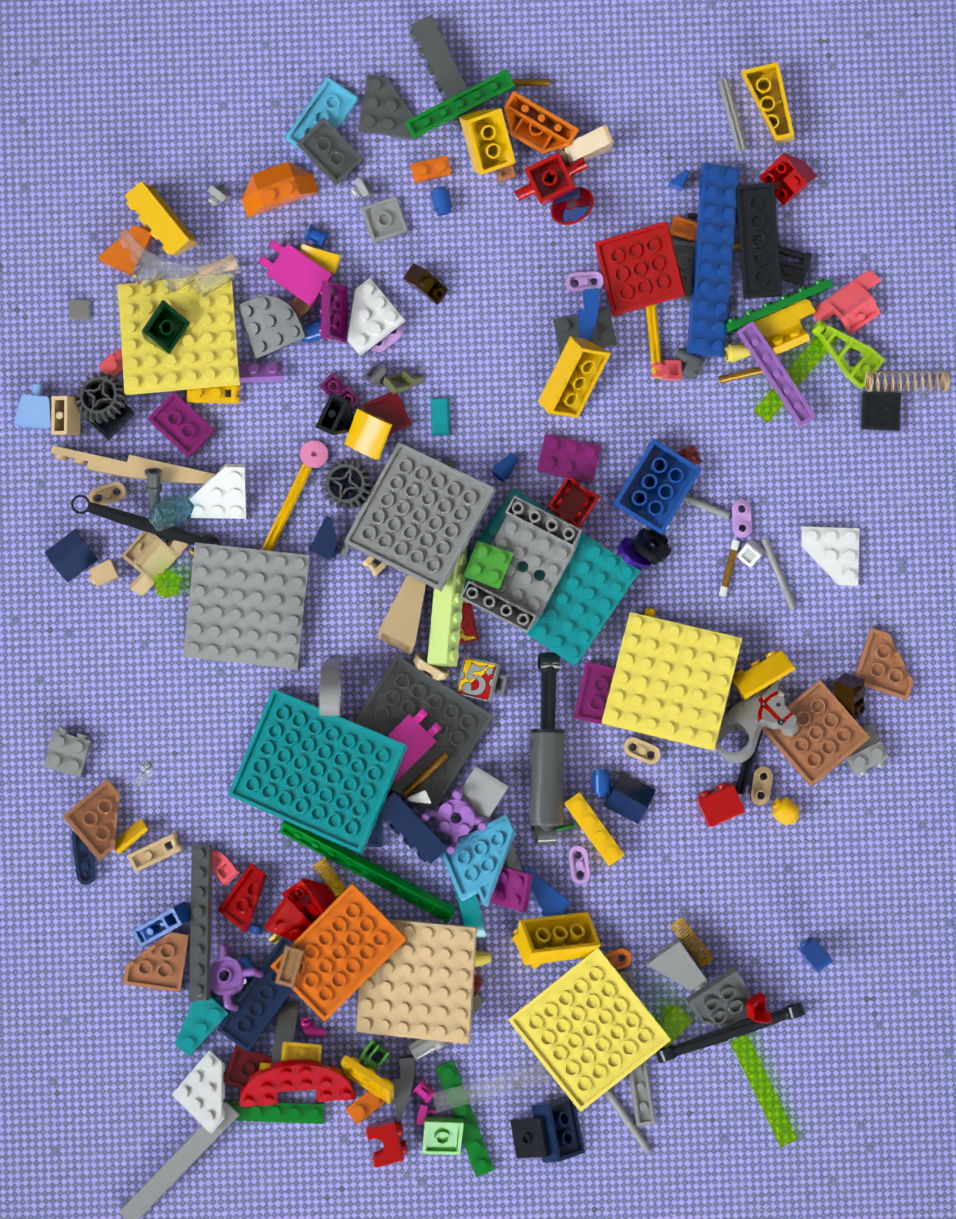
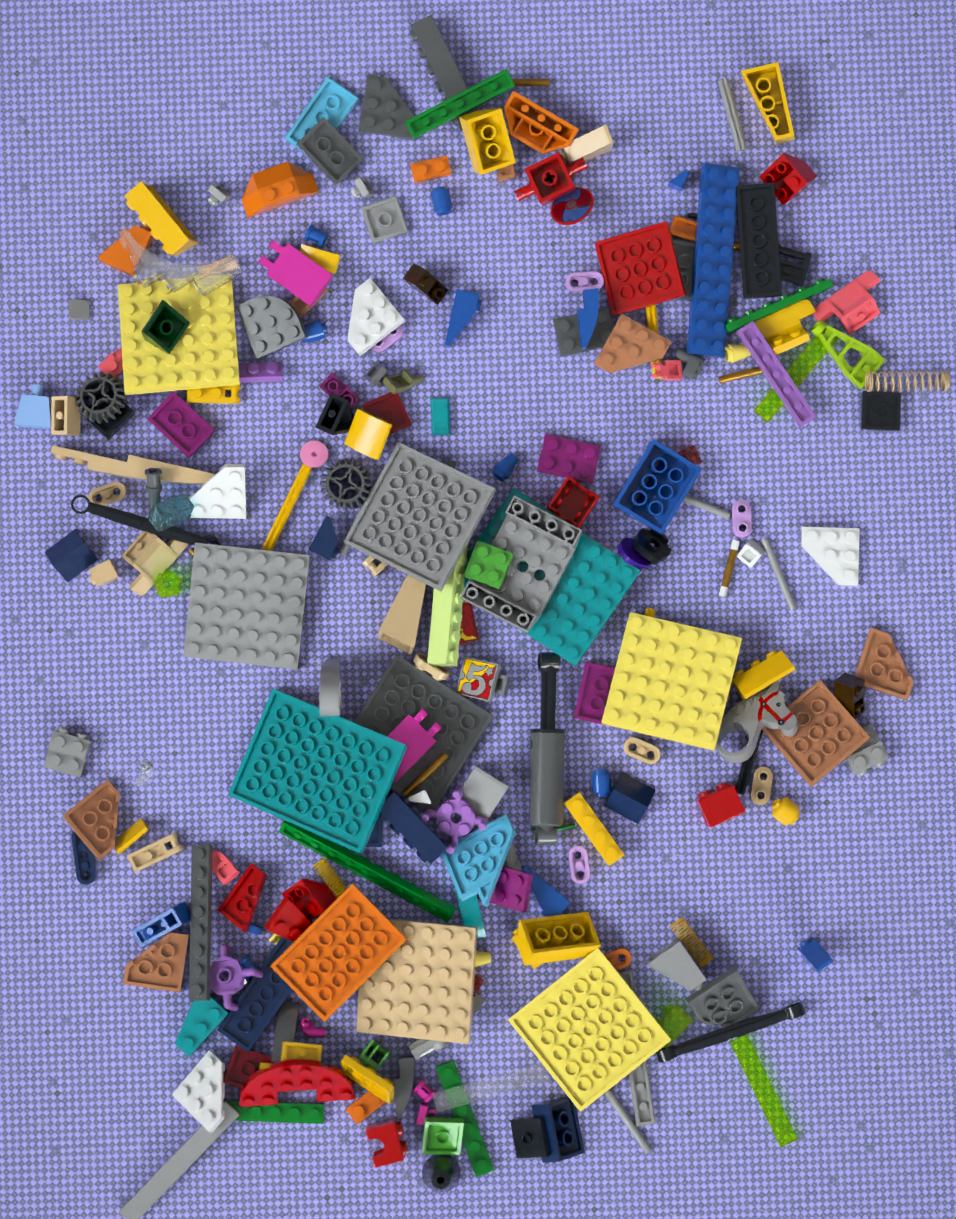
medium nougat tile [275,945,305,988] -> none
magenta plate [319,280,348,344] -> none
yellow slope [538,336,611,418] -> none
red plate [746,992,772,1023] -> none
none -> black cone [422,1154,461,1192]
none -> blue slope [445,289,482,348]
none -> nougat plate [594,314,672,374]

